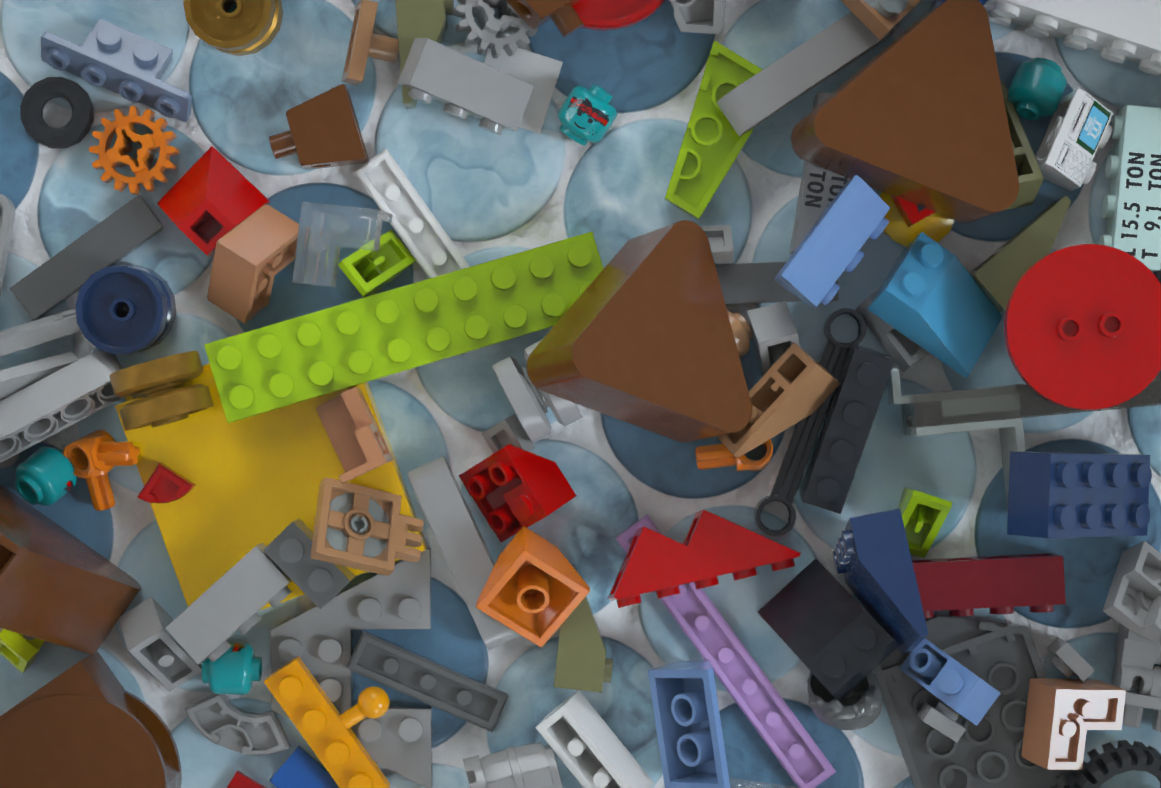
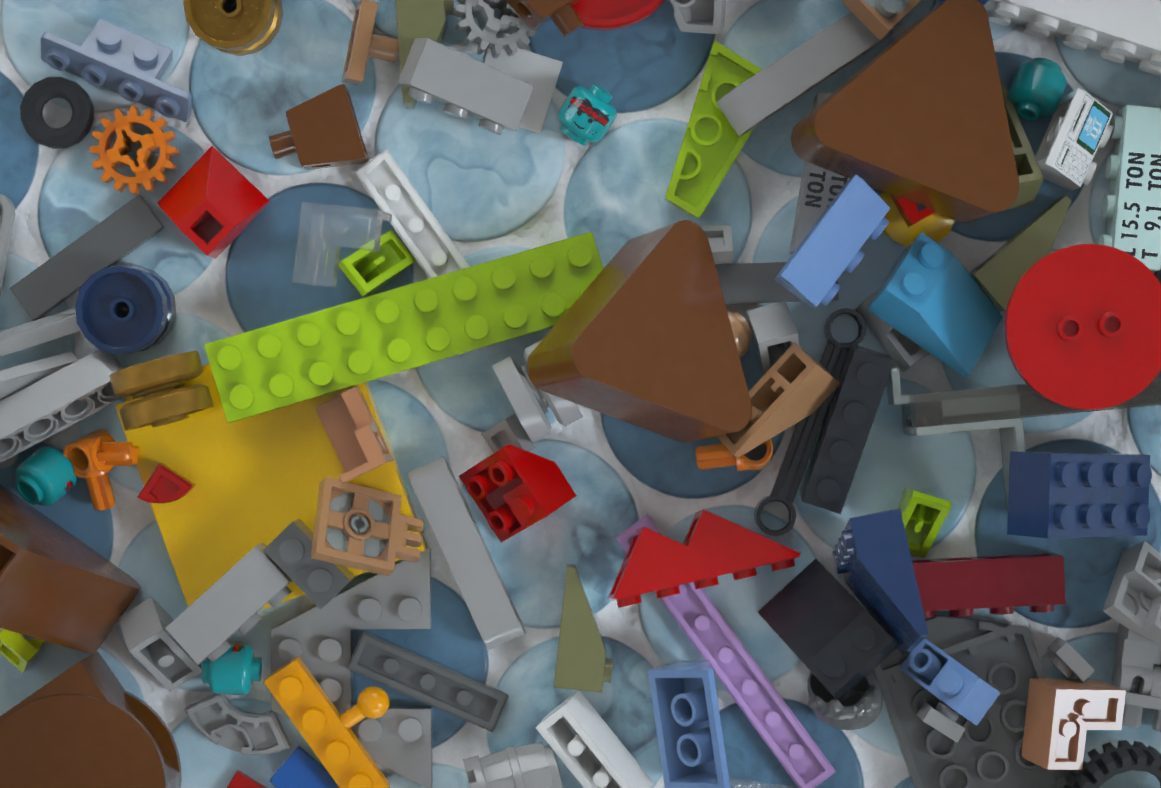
nougat panel [207,205,305,324] -> none
orange slope [476,526,590,648] -> none

